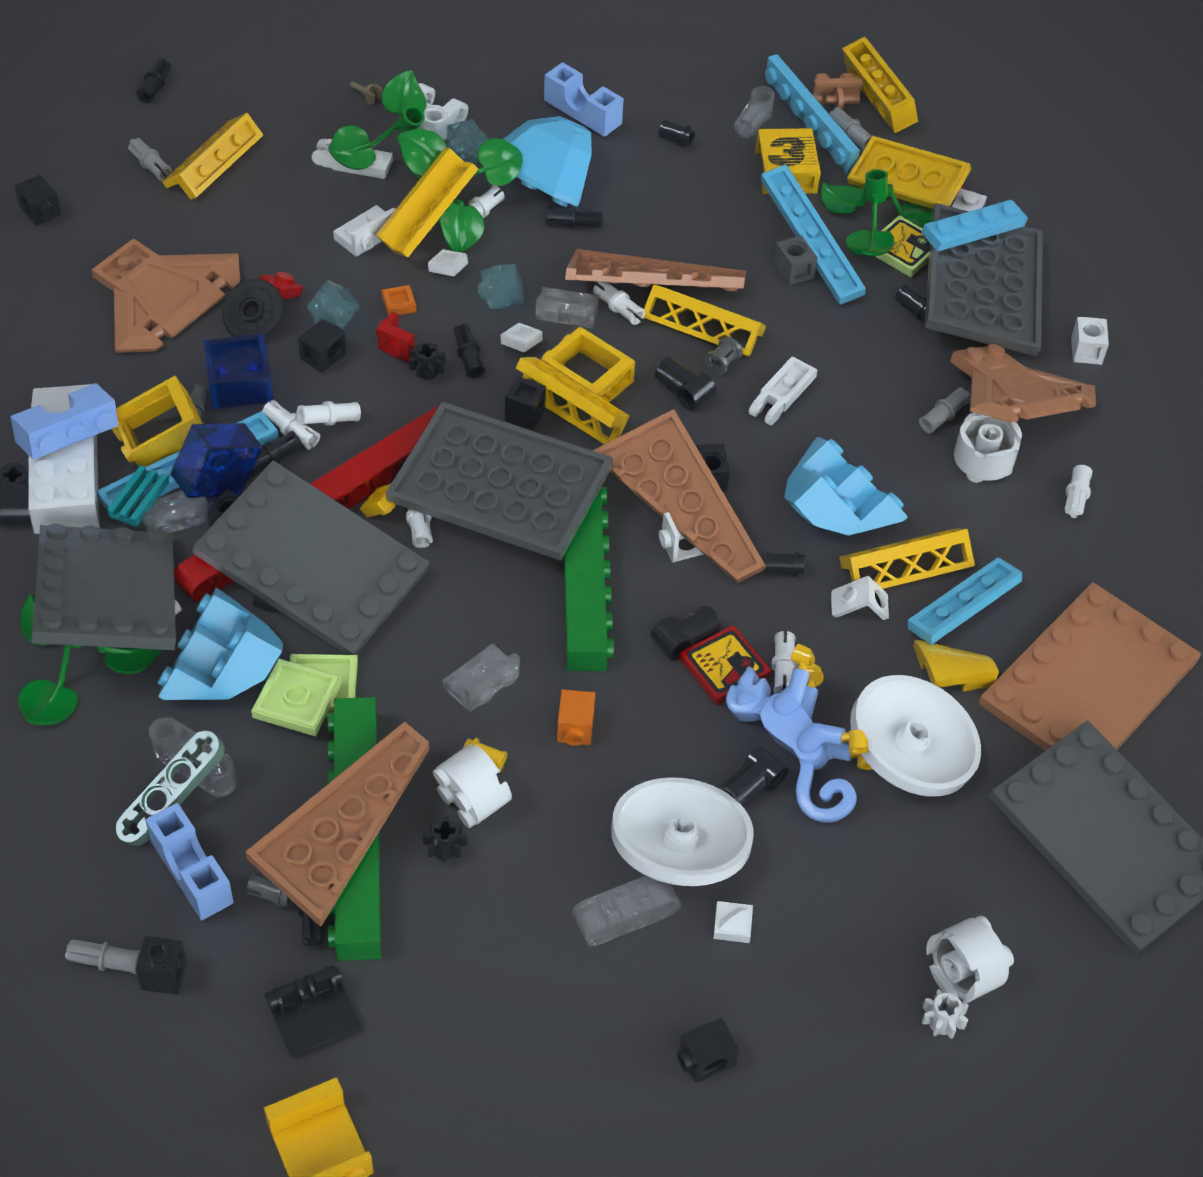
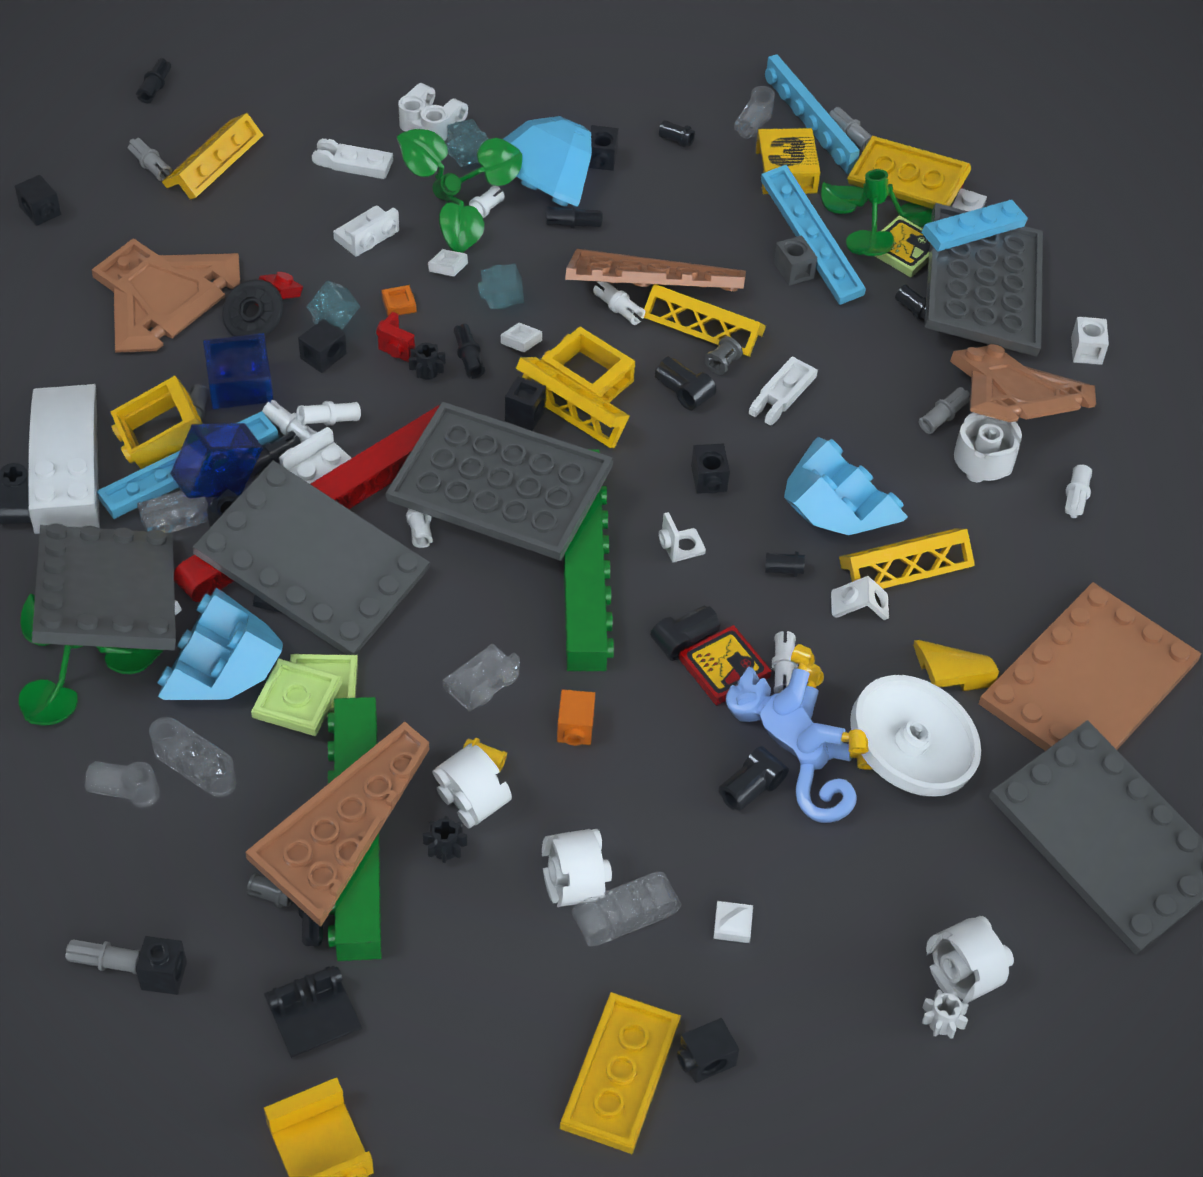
light blue arch [10,383,118,460] -> none
teal tile [107,465,169,527] -> none
beam [116,731,225,846] -> none
light blue arch [145,803,234,921] -> none
green plant [328,70,426,181] -> none
dark tan hand [350,81,382,105] -> none
yellow plate [360,483,396,518] -> none
yellow fence [375,147,478,258] -> none
clear bracket [536,287,600,328] -> none
light blue arch [544,62,624,137] -> none
nougat wing [593,409,766,584] -> none
white dish [611,778,754,886] -> none
nougat hips [812,73,863,110] -> none
yellow brick [842,37,918,134] -> none
medium azure plate [908,557,1022,645] -> none
none -> clear piece [85,761,160,807]
none -> white bracket [279,427,351,484]
none -> white brick [542,829,612,907]
none -> yellow tile [560,992,681,1154]
none -> black brick [588,125,619,171]

